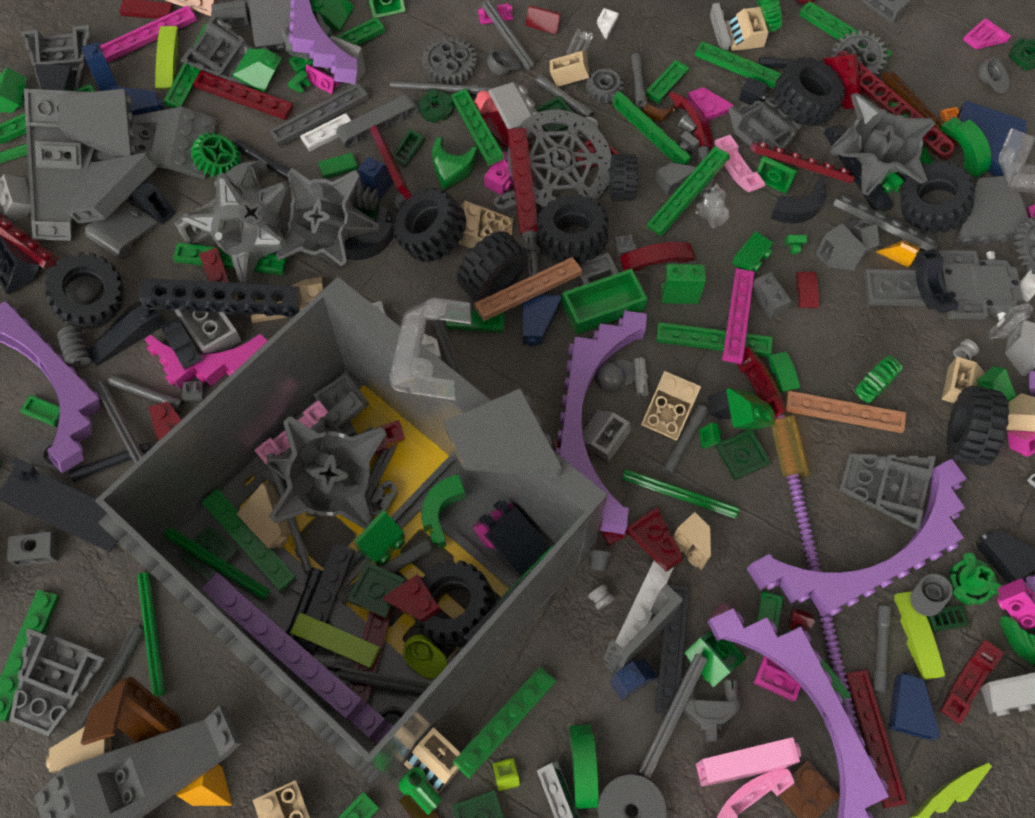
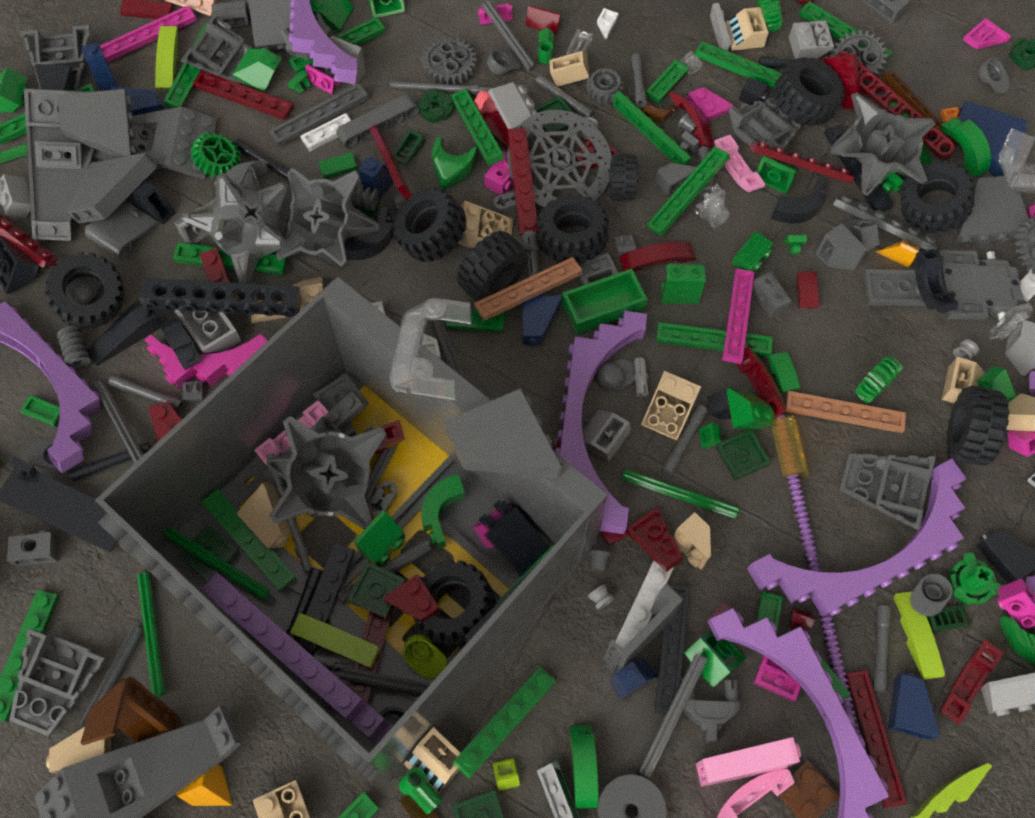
none -> green piece [538,28,553,64]
none -> clear tile [679,51,703,76]
none -> light grey slope [789,20,834,59]

